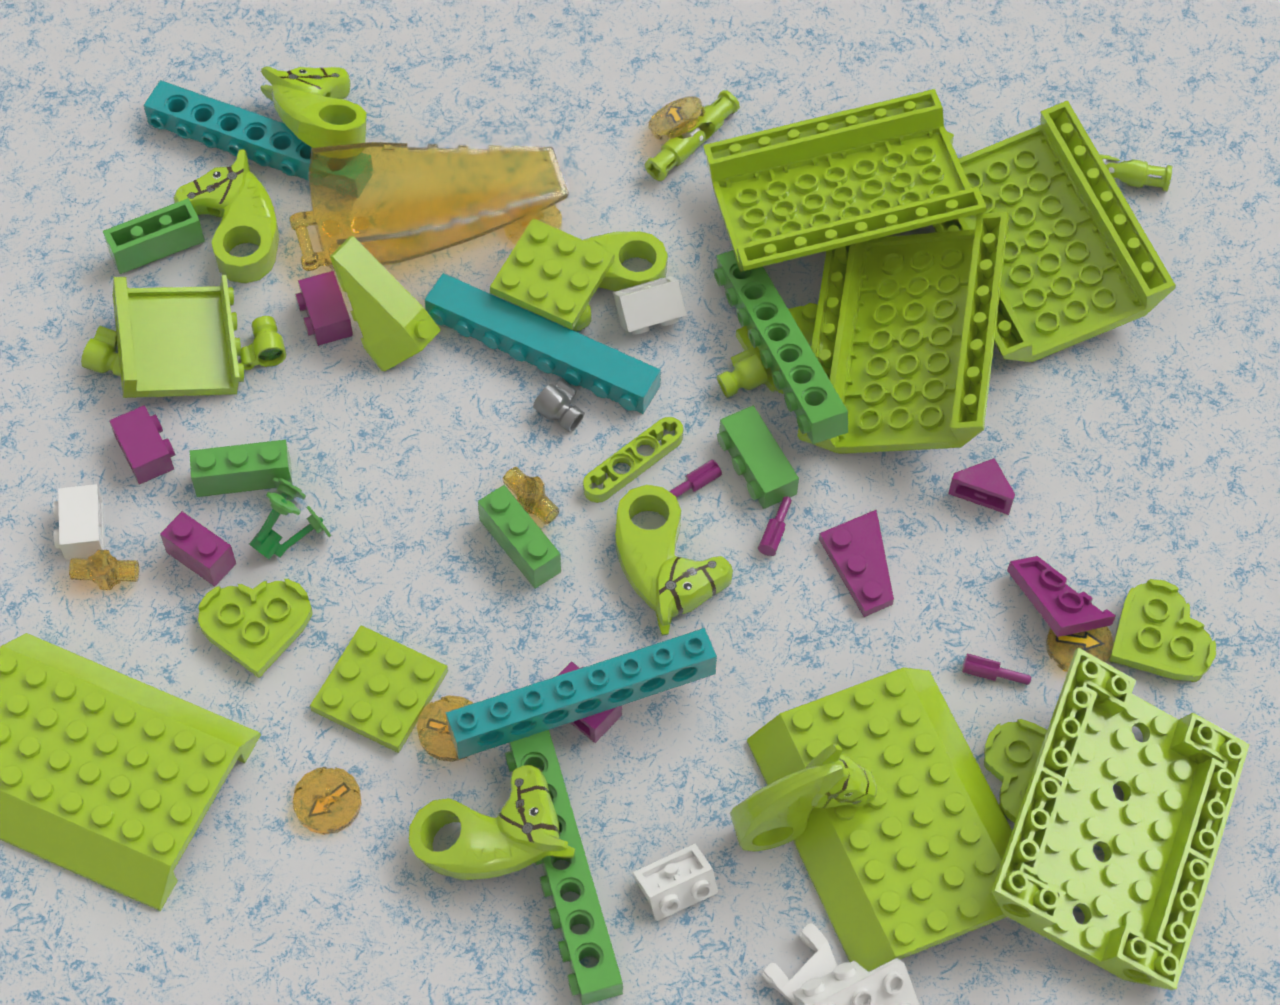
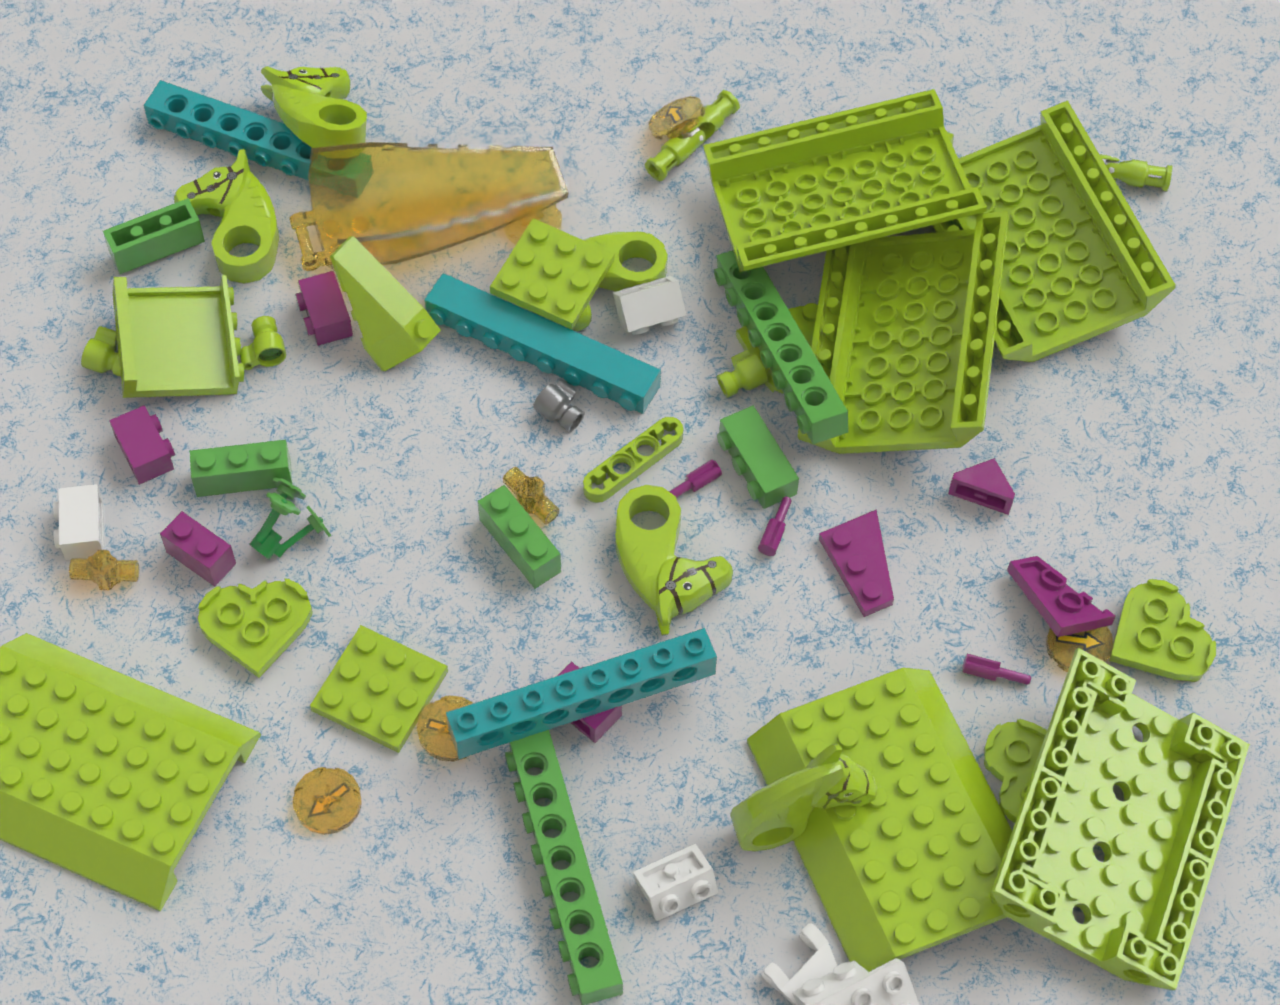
lime animal [409,765,575,880] -> none

